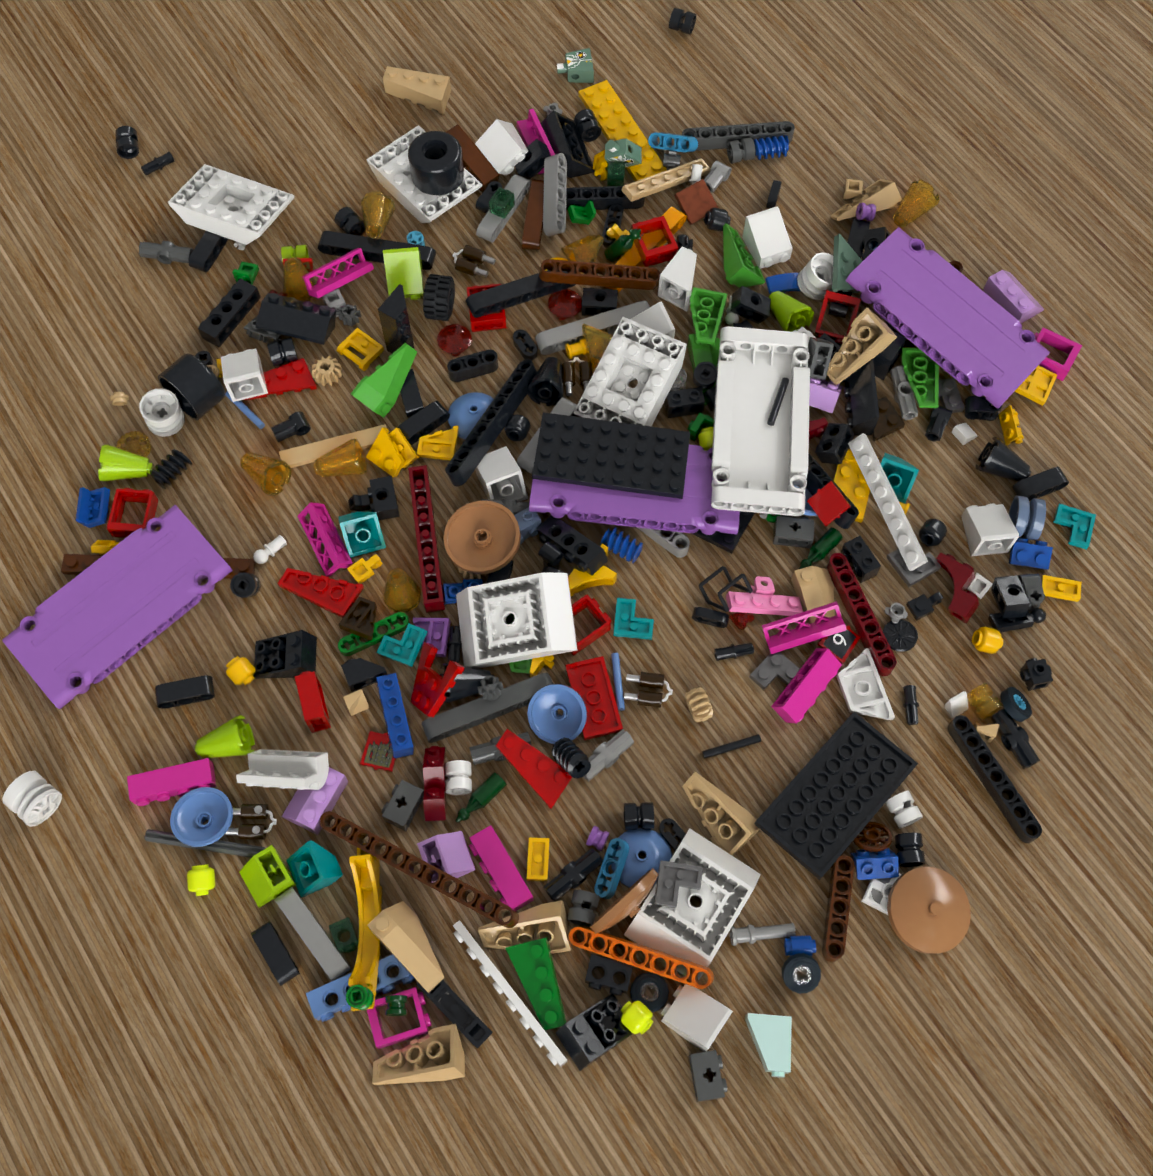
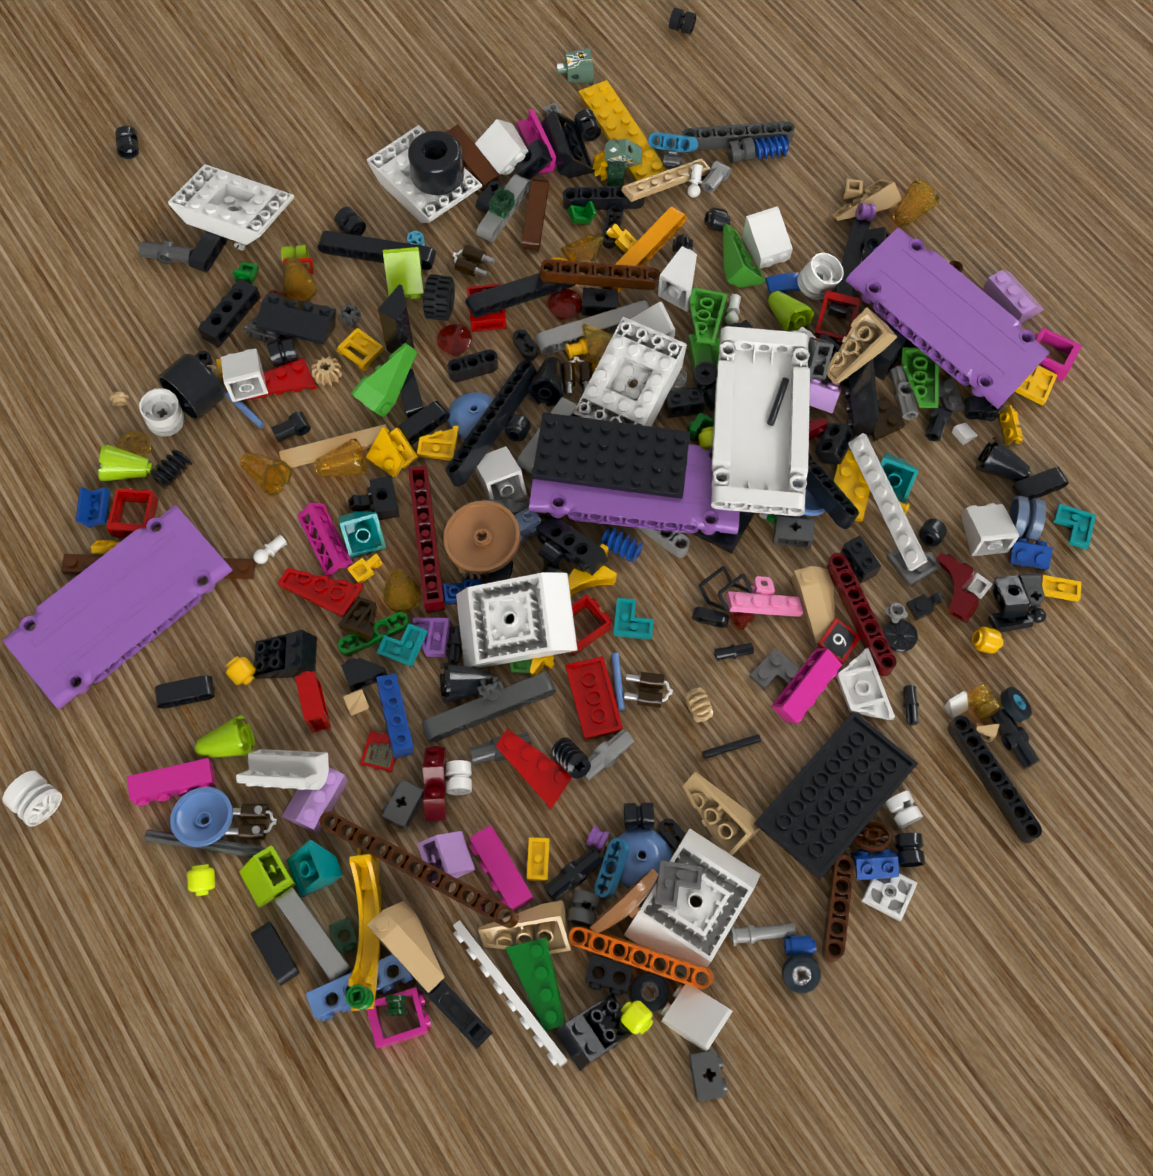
black axle [141,152,175,175] -> none
black wheel [230,573,261,598] -> none
dark pink fence [302,248,374,298] -> none
light grey brick [322,288,346,317] -> none
clear yellow cone [361,191,395,239] -> none
tan wedge [372,1024,465,1085] -> none
tan wedge [383,66,451,115] -> none
red wing [410,642,465,718] -> none
dark green wheel [455,772,507,823] -> none
medium blue dish [527,684,587,744] -> none
light grey beam [543,153,567,237] -> none
dark green wheel [604,229,642,262] -> none
red window [631,216,679,267] -> none
copper tile [674,179,718,225] -> none
black brick [730,286,771,324] -> none
light aqua slope [745,1013,792,1077] -> none
dark pink fence [762,601,847,654] -> none
black beam [766,180,782,209] -> none
dark green wheel [799,527,843,569] -> none
red piece [807,481,851,526] -> none
sand green wing [832,234,863,293] -> none
medium nougat dish [887,867,971,954] -> none
black brick [1020,658,1053,691] -> none

